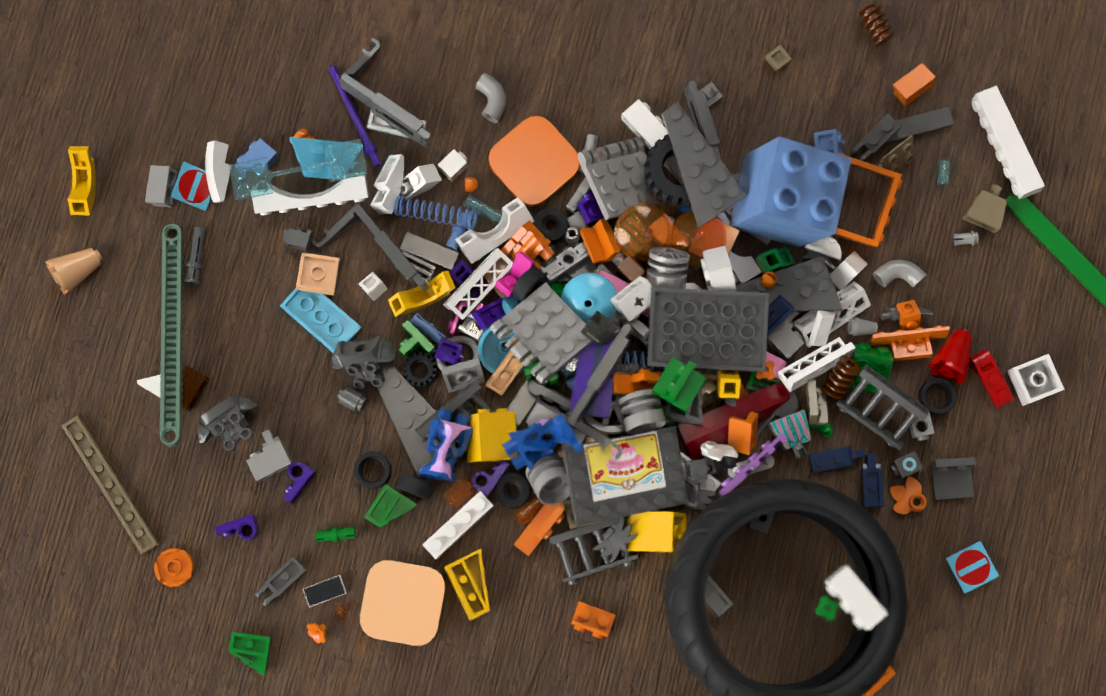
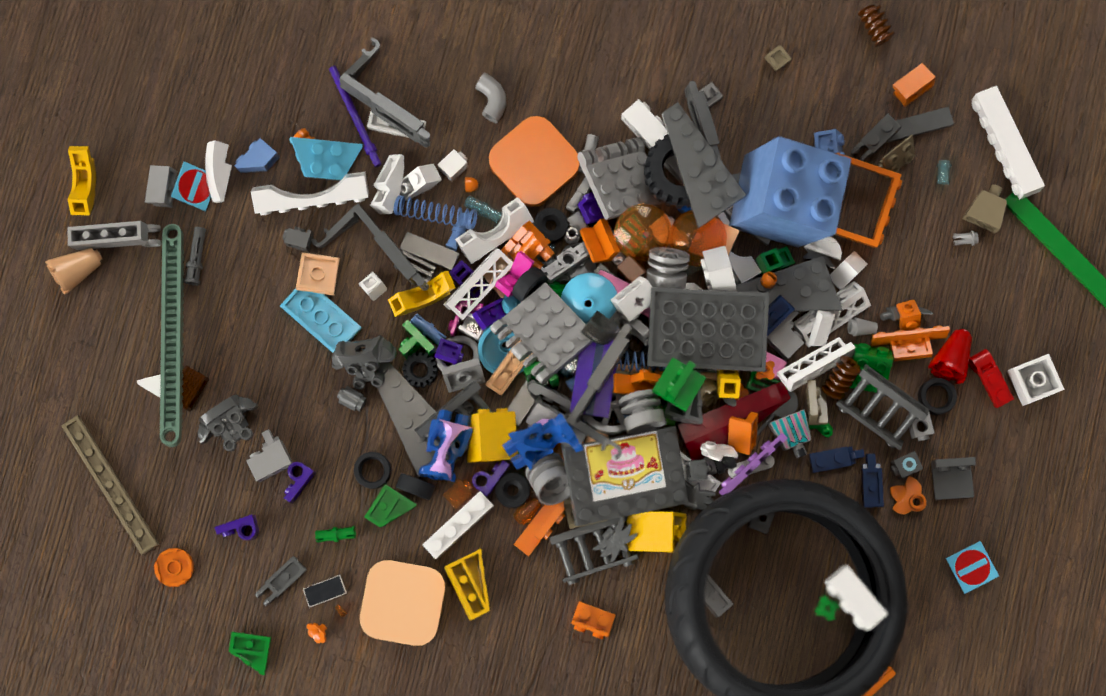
clear light blue hinge [229,139,368,201] -> none
light grey cylinder [873,259,927,288] -> none
none -> light grey hinge [68,221,161,250]

